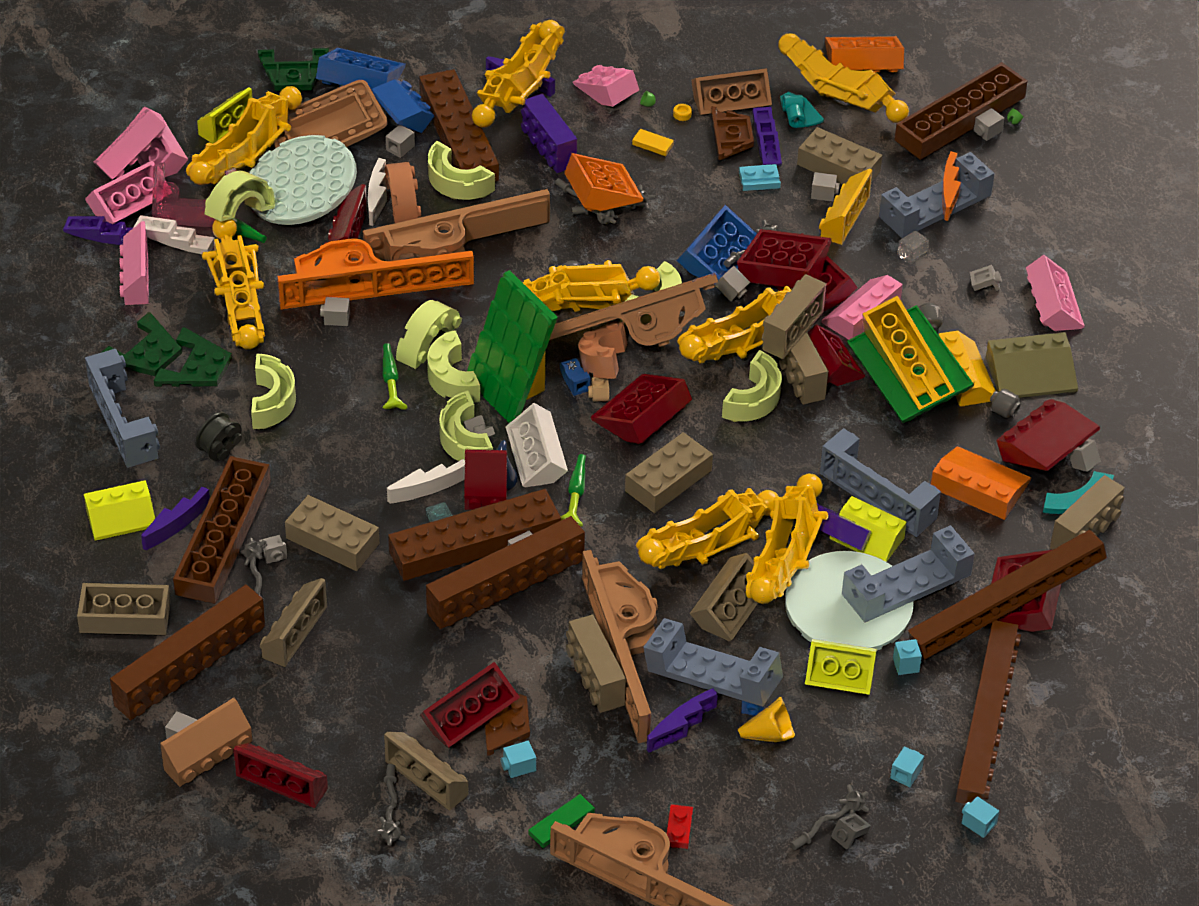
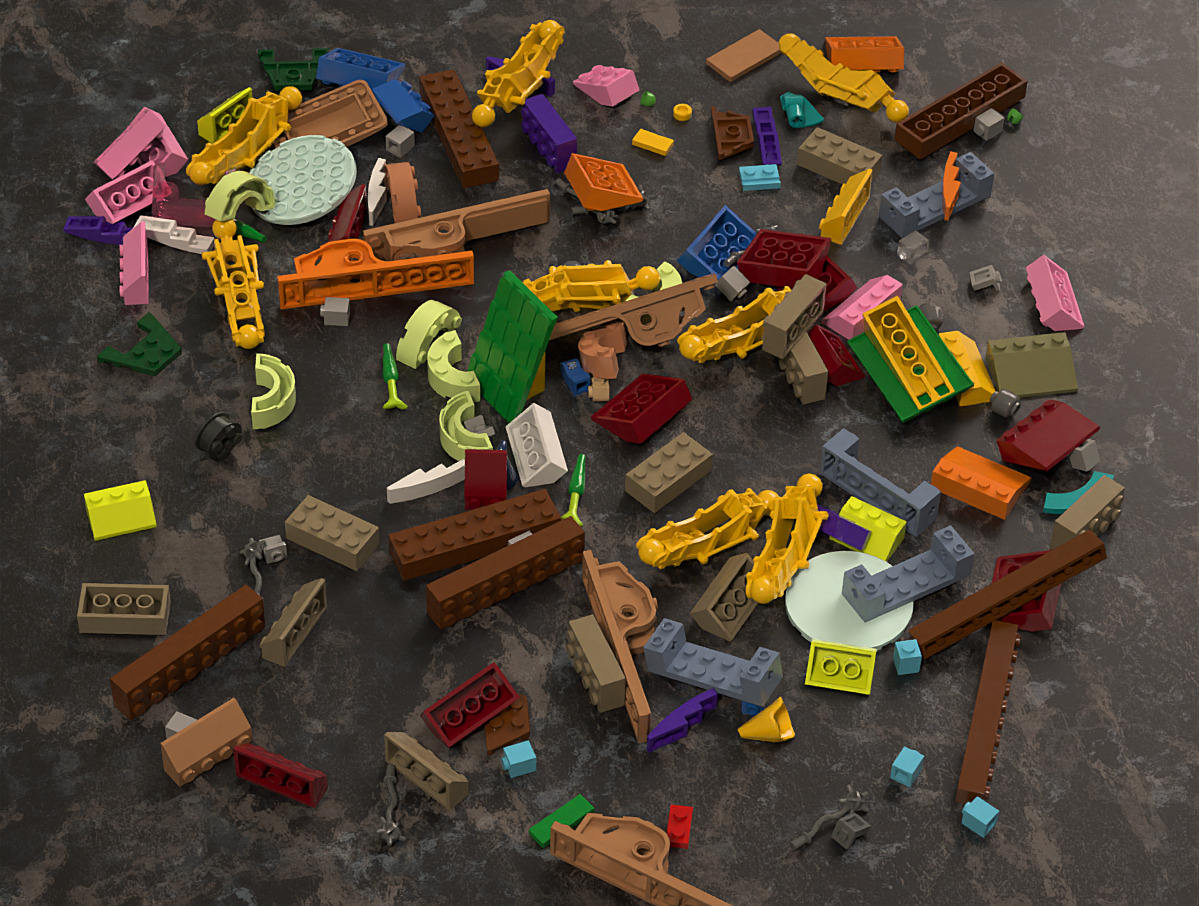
sand blue plate [85,349,160,468] -> none
dark purple slope [141,487,210,551] -> none
dark green wing [153,327,232,387] -> none
reddish brown brick [173,456,271,604] -> none
clear light blue plate [426,502,453,522] -> none
yellowish green brick [428,141,495,200] -> none
medium nougat slope [691,68,772,115] -> none
yellowish green brick [722,350,782,422] -> none
light grey brick [811,172,840,202] -> none
none -> medium nougat tile [706,29,781,82]

